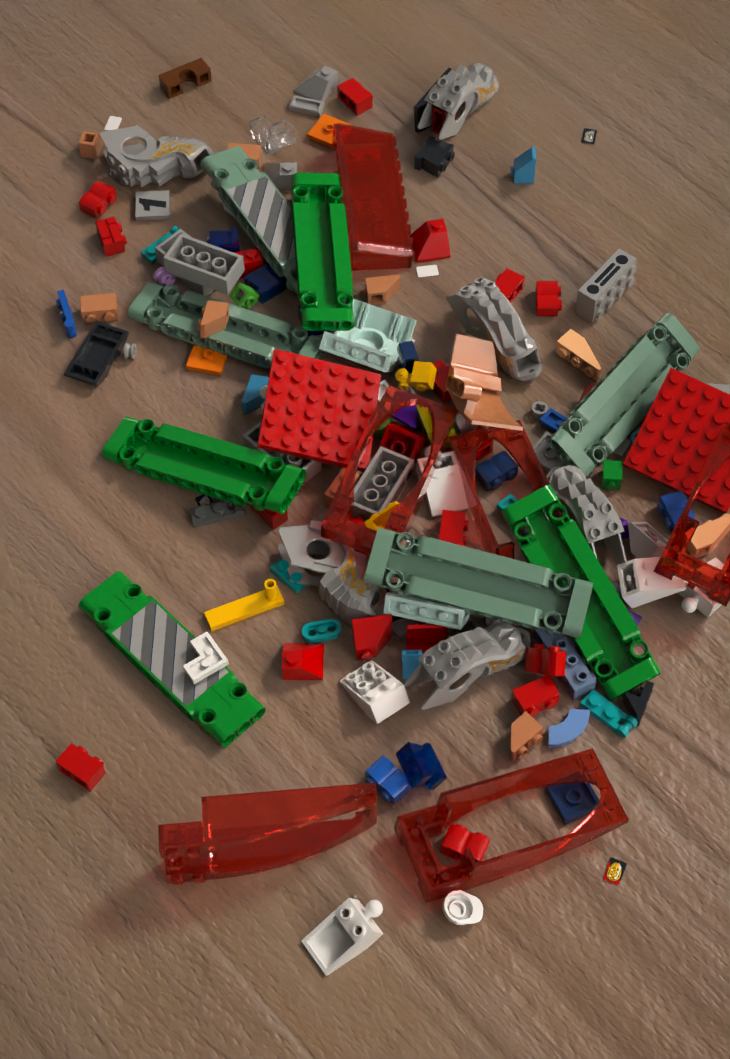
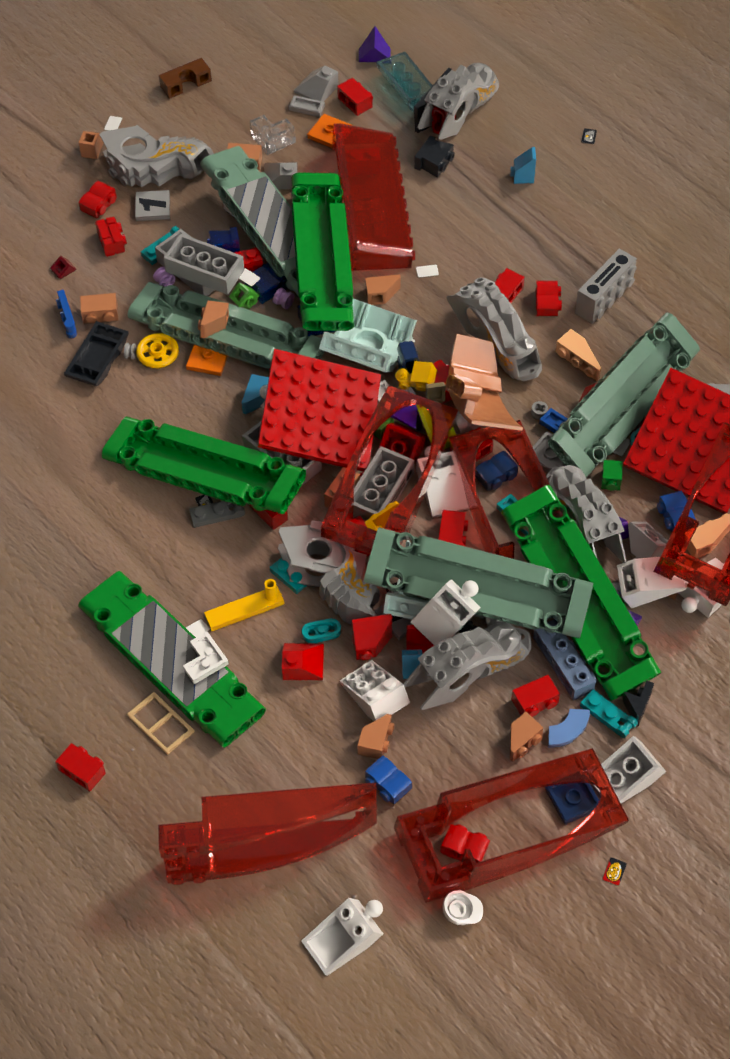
clear blue hips [395,742,447,790] -> none
red slope [409,218,451,263] -> none
red brick [525,643,566,676] -> none
none -> dark red slope [50,255,76,279]
none -> tan window [127,692,195,755]
none -> yellow plate [136,333,179,368]
none -> white sticker [186,619,210,637]
none -> white sticker [239,268,260,286]
none -> lavender wheel [273,288,295,309]
none -> nougat slope [358,714,394,759]
none -> dark purple slope [359,26,391,62]
none -> clear light blue brick [377,52,433,112]
none -> white slope [411,579,481,645]
none -> dark tan plate [426,382,446,413]
none -> white slope [587,736,666,809]

